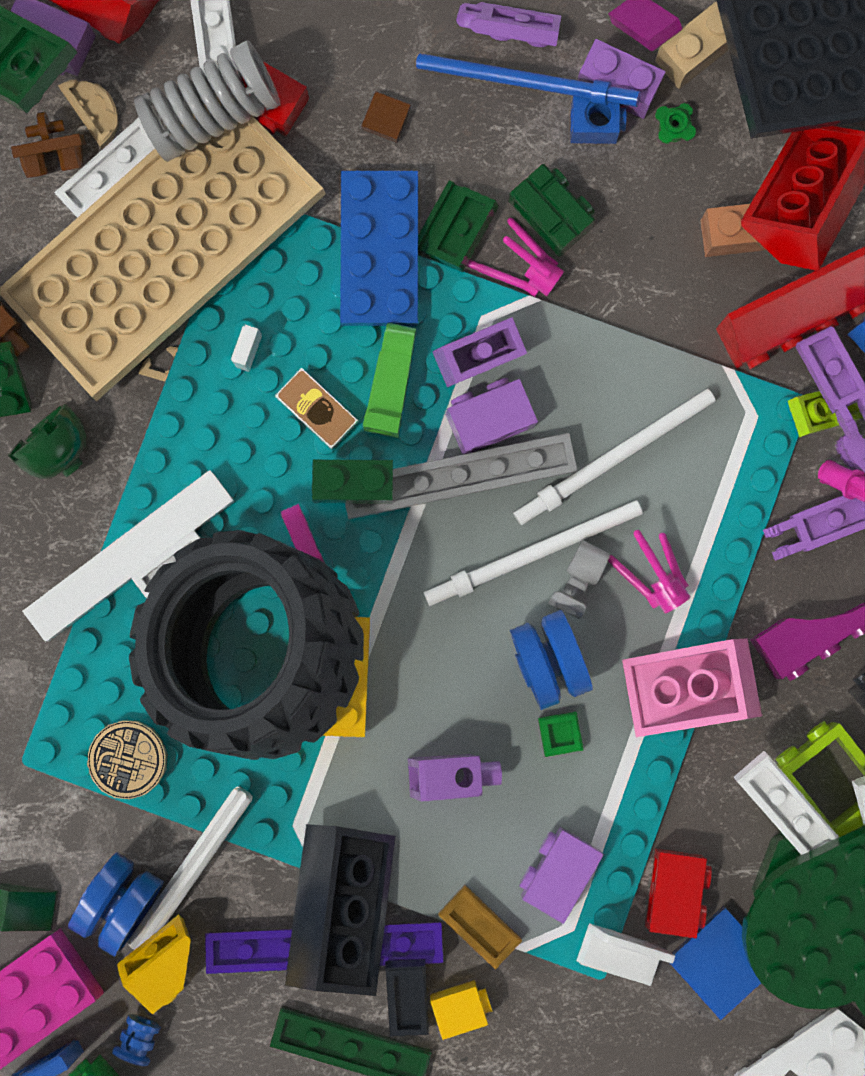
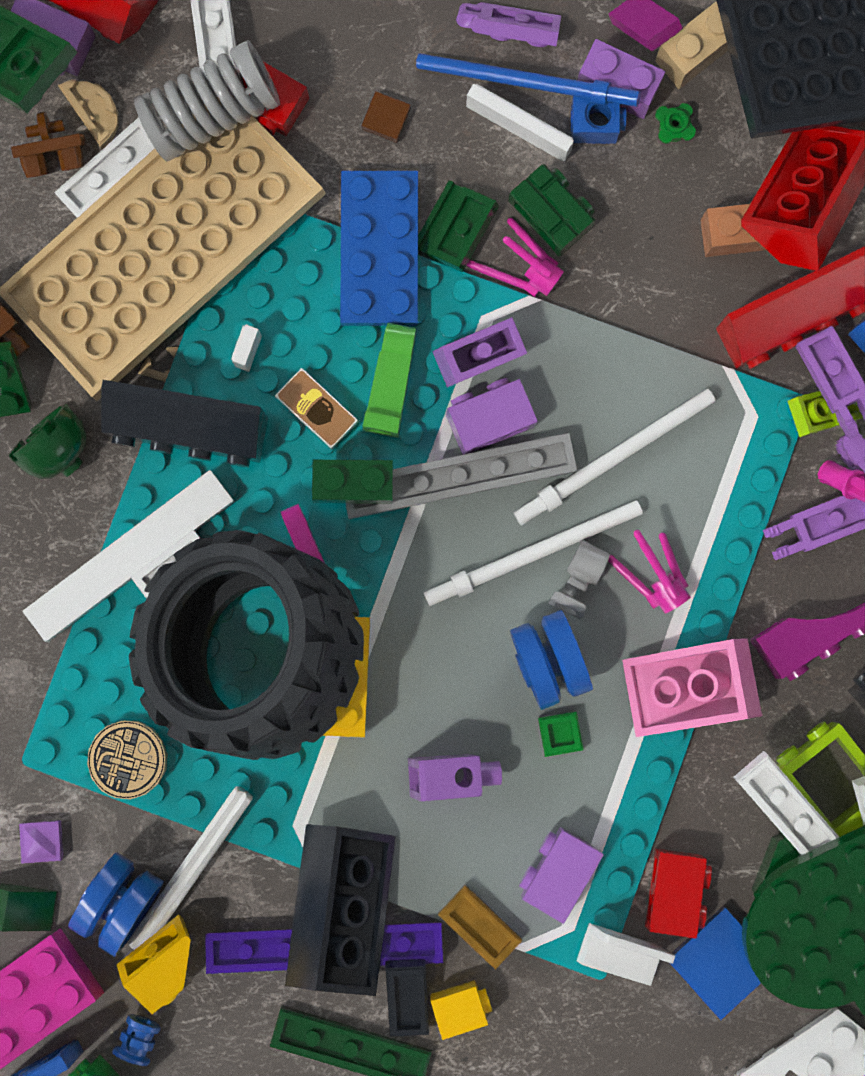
none -> medium lavender tile [19,820,63,863]
none -> black slope [101,380,268,468]
none -> white tile [466,84,574,162]

